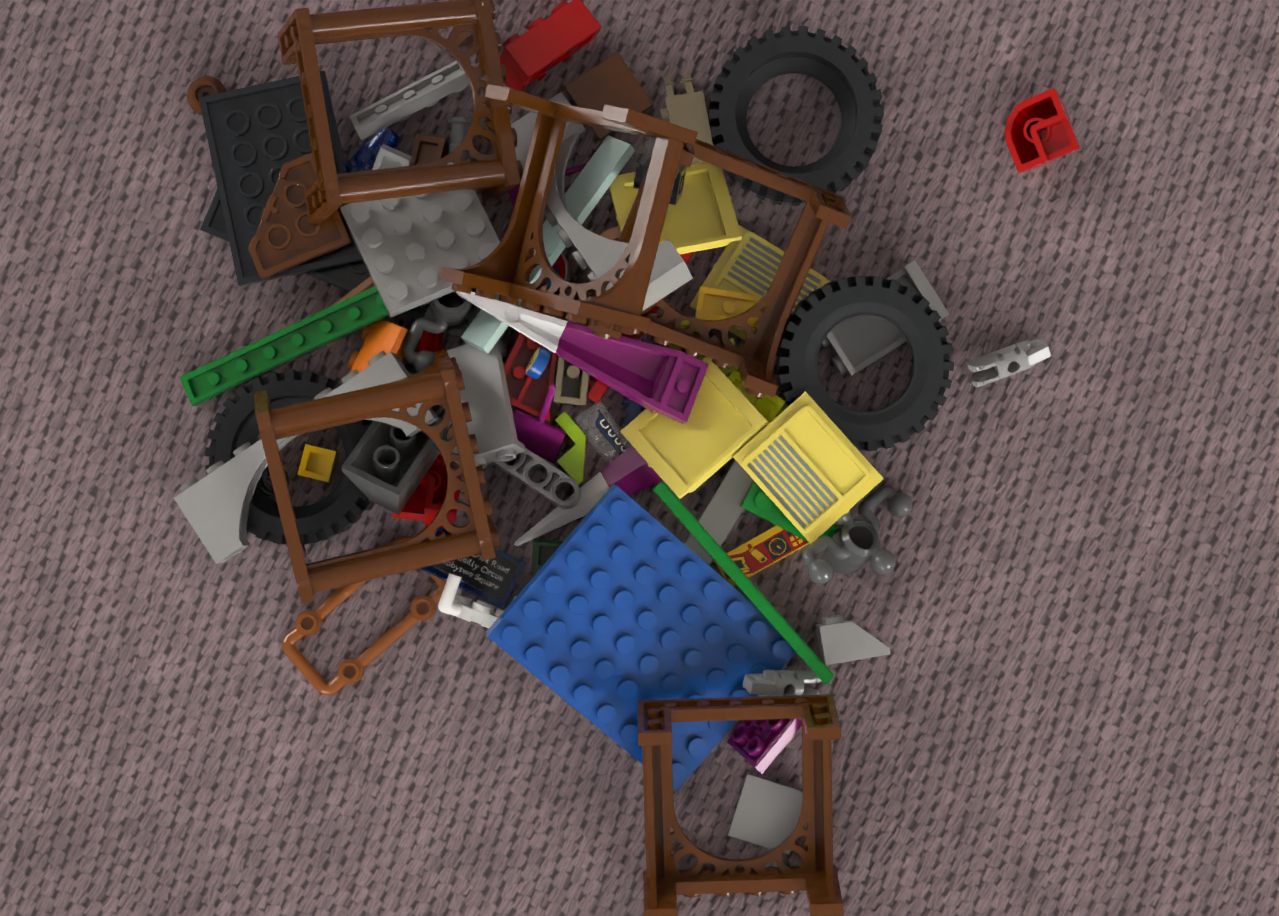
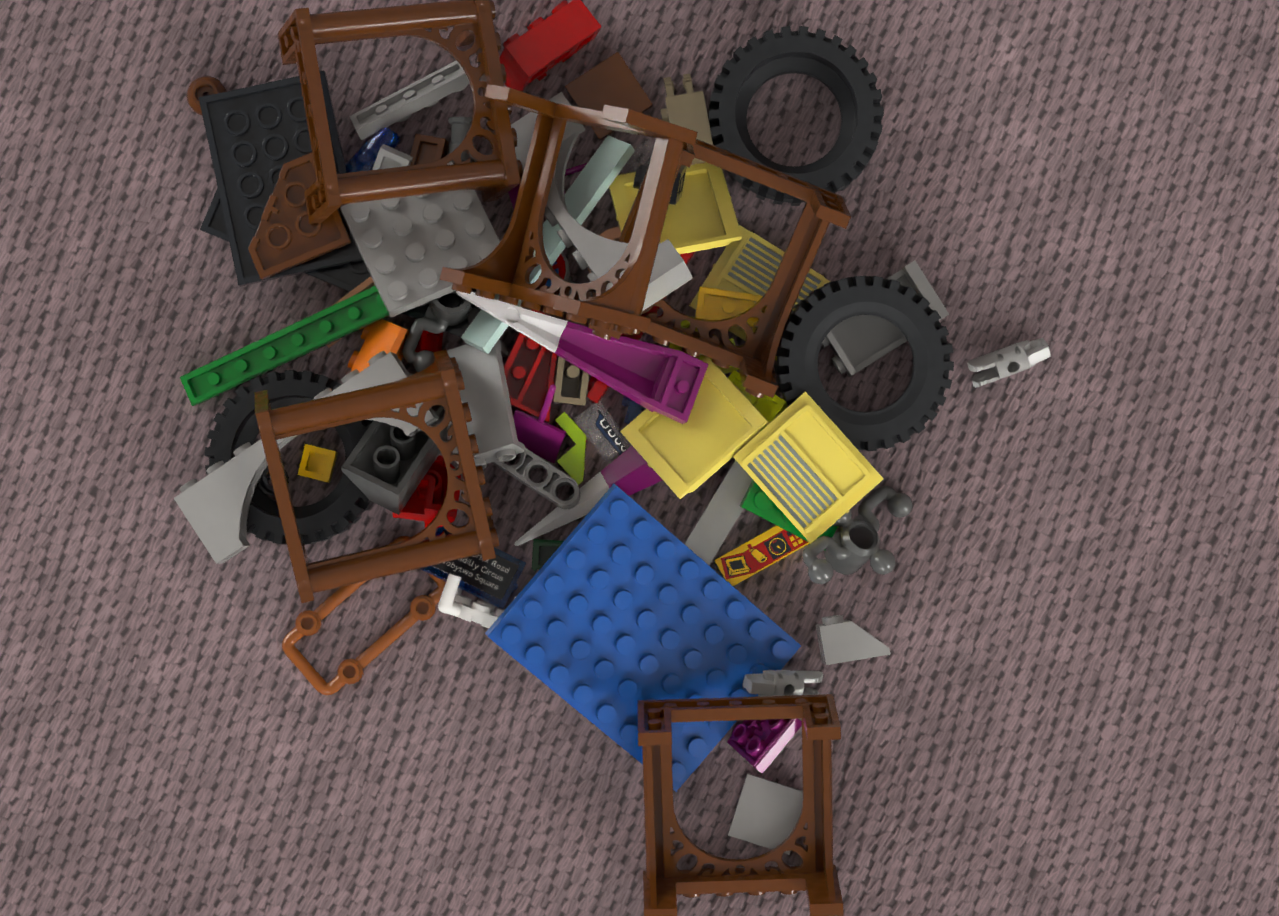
blue tile [525,346,551,380] -> none
green tile [652,482,834,685] -> none
red brick [1004,88,1081,173] -> none

